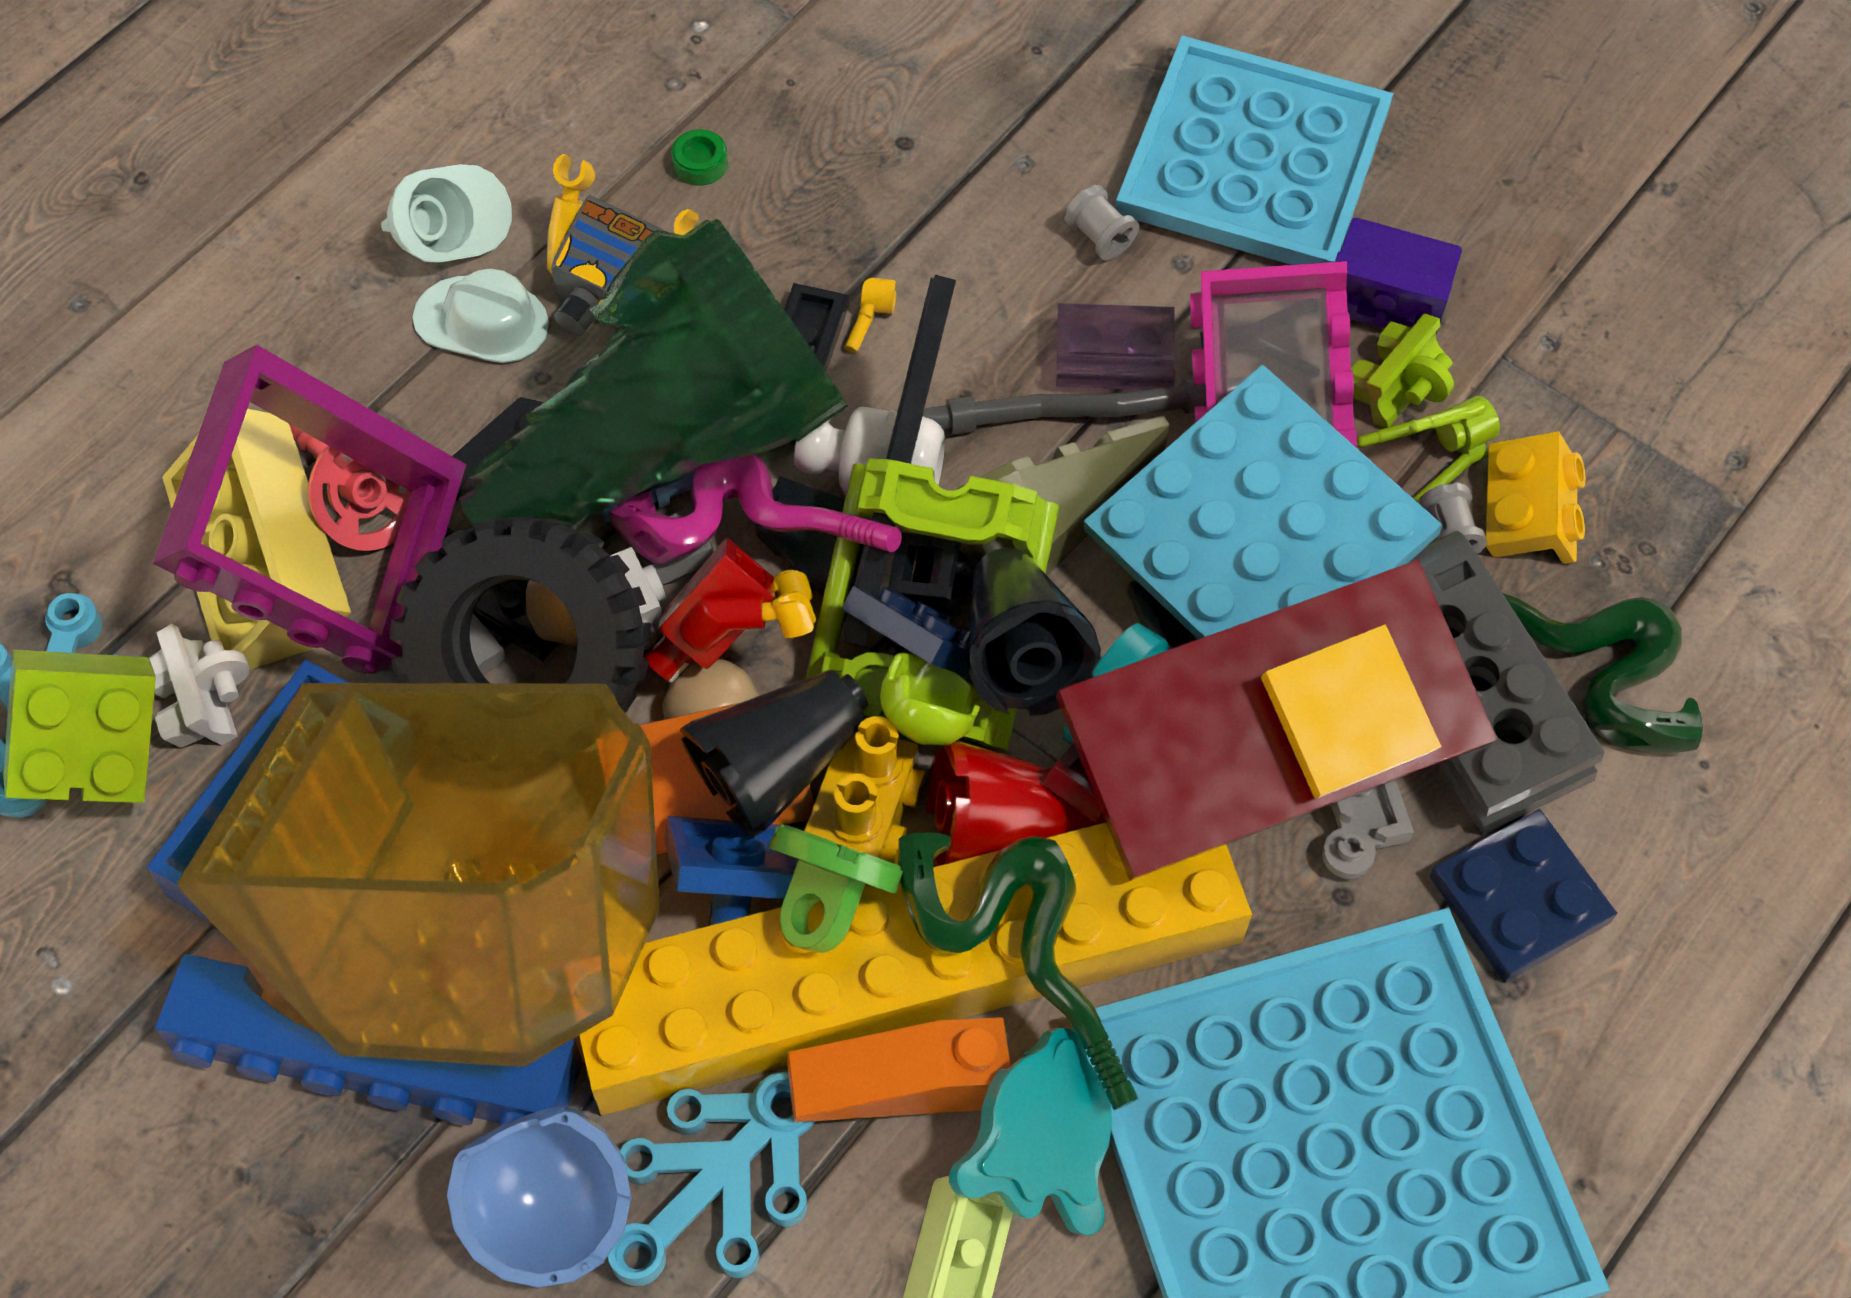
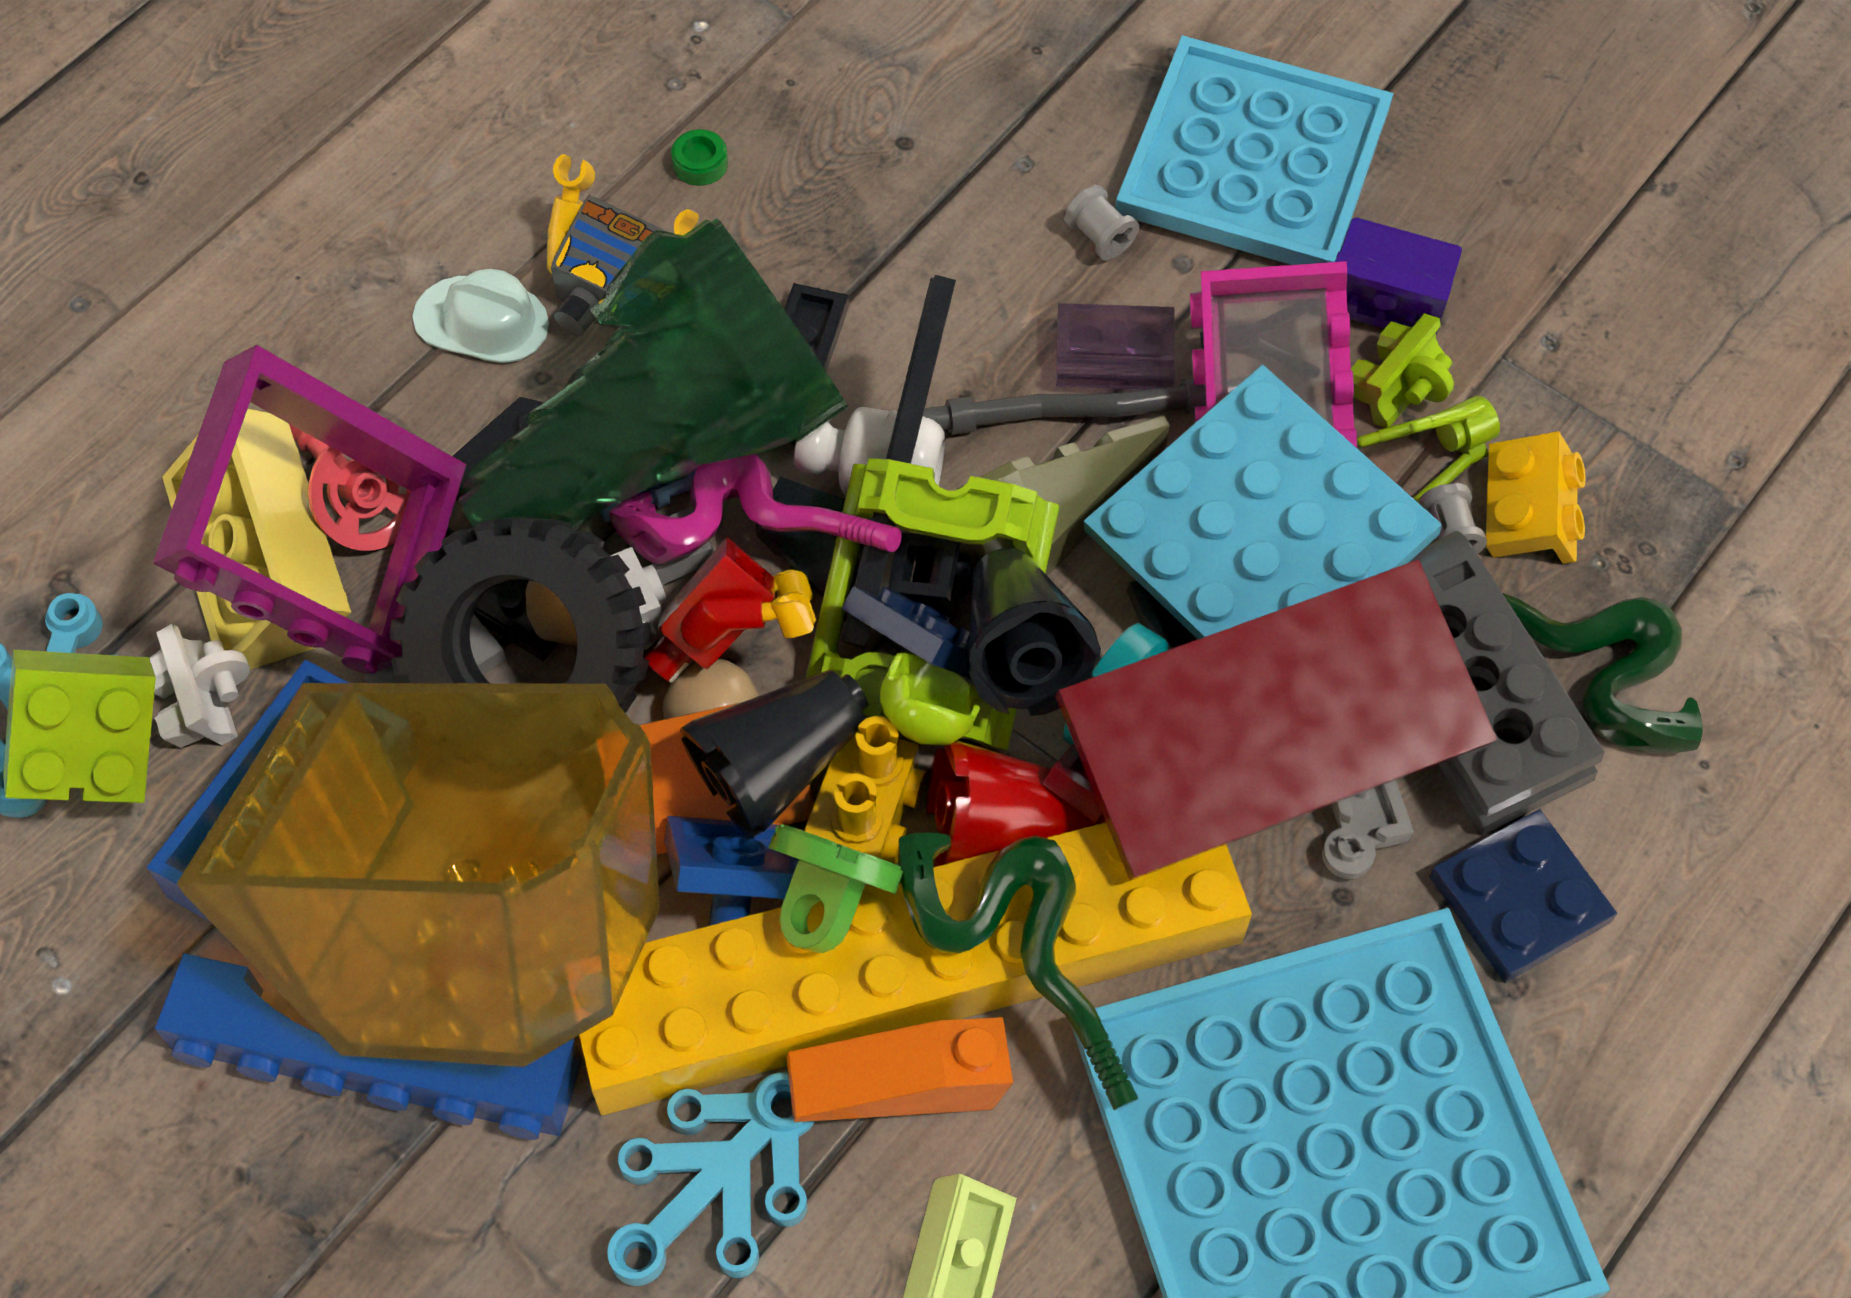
light aqua piece [381,164,512,263] -> none
medium blue cylinder [447,1107,632,1288] -> none
yellow hand [844,278,896,354] -> none
teal tile [949,1028,1112,1235] -> none
yellow tile [1261,624,1441,799] -> none

